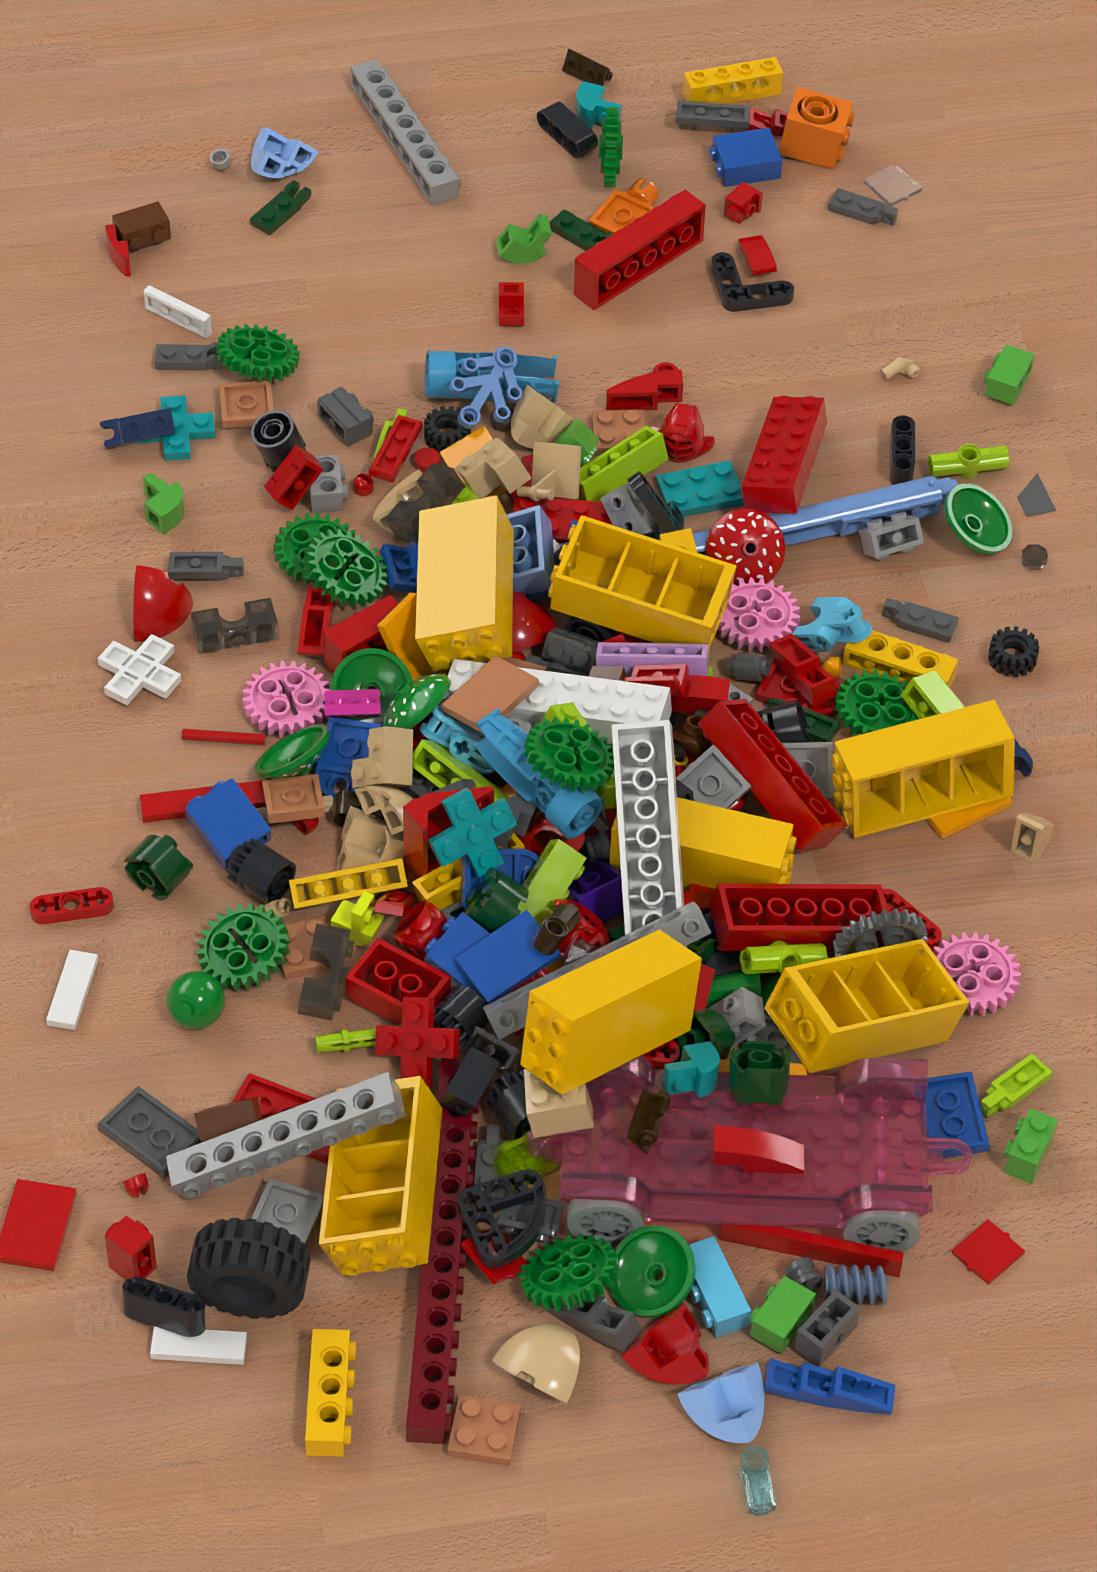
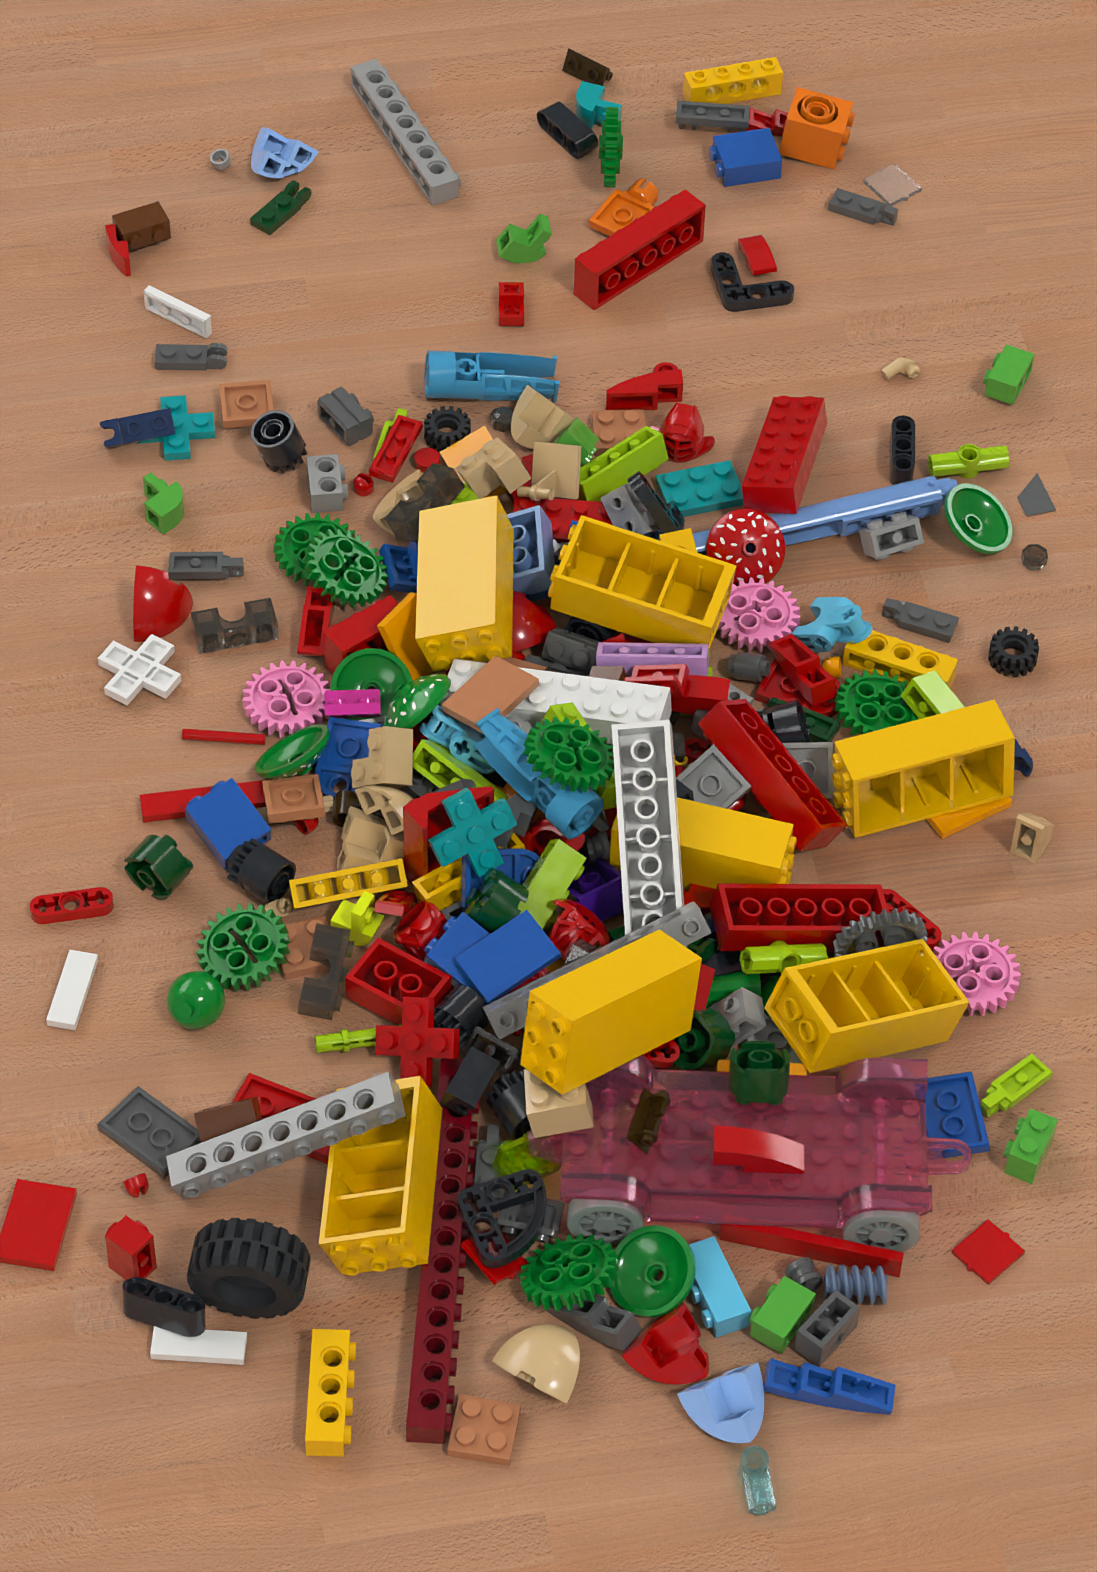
green gear [216,324,300,382] -> none
light grey plate [251,1178,324,1247] -> none
red brick [264,445,324,510] -> none
medium blue plant [449,347,522,429] -> none
dark brown piece [532,903,581,955] -> none
dark green plate [549,209,613,251] -> none
teal brick [662,1041,720,1098] -> none
reddish brown animal [672,715,711,758] -> none
red brick [724,182,763,224] -> none

